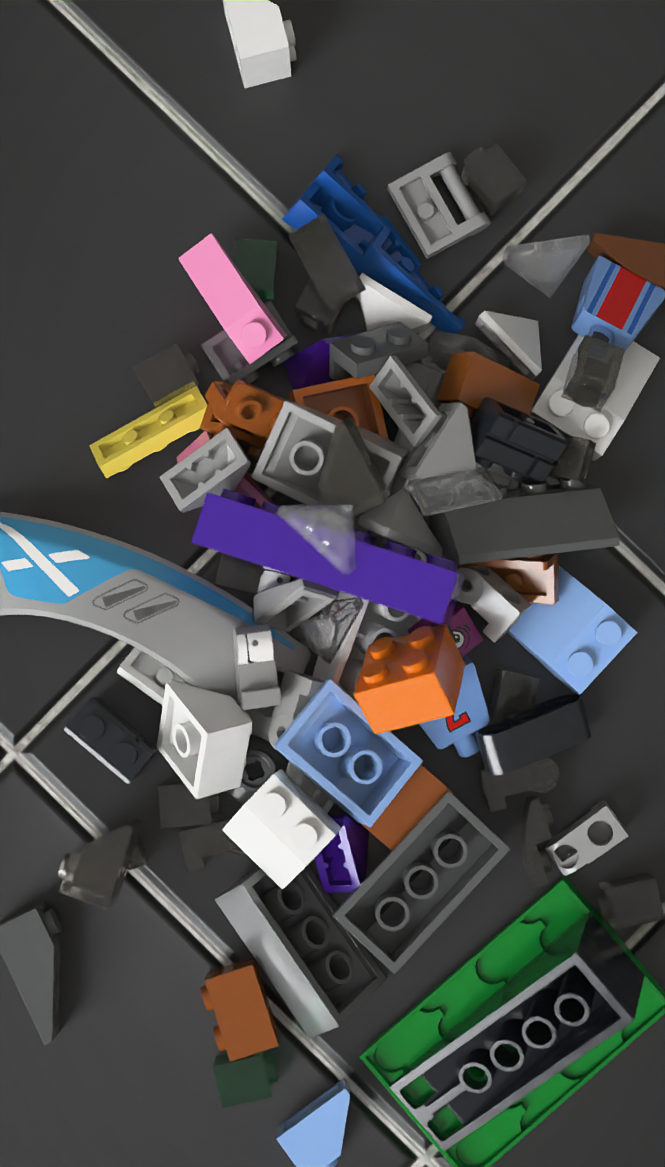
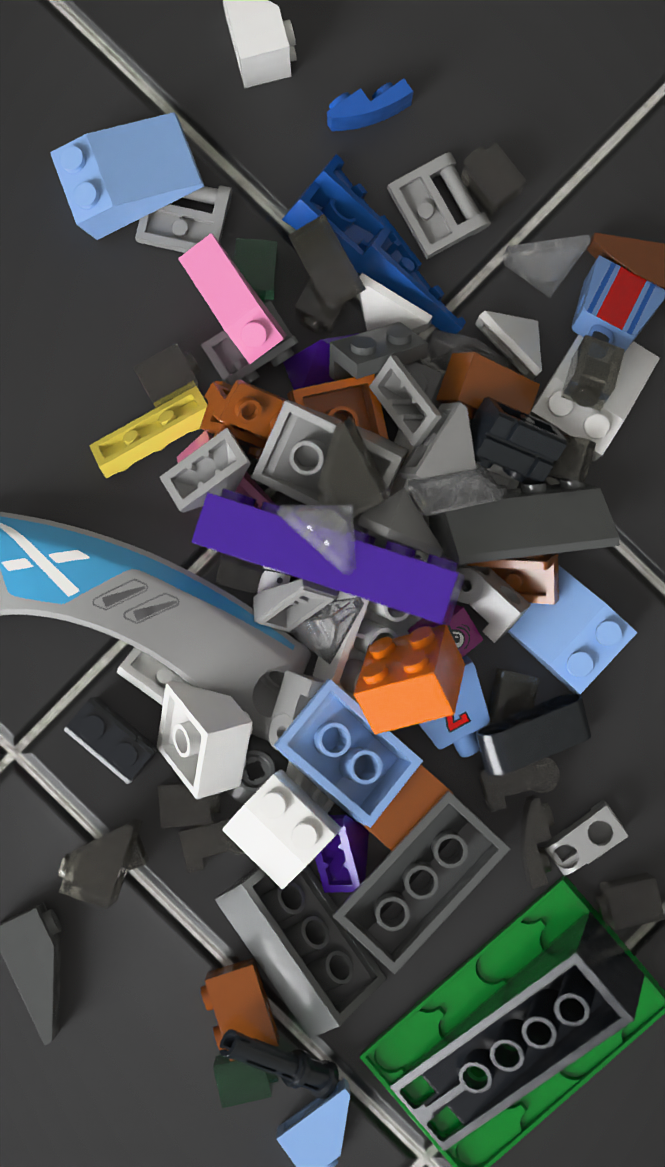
light grey leg [233,624,282,710] -> none
none -> light blue slope [50,112,204,240]
none -> light grey plate [135,185,232,253]
none -> black pin [220,1029,339,1099]
none -> blue slope [327,78,413,131]

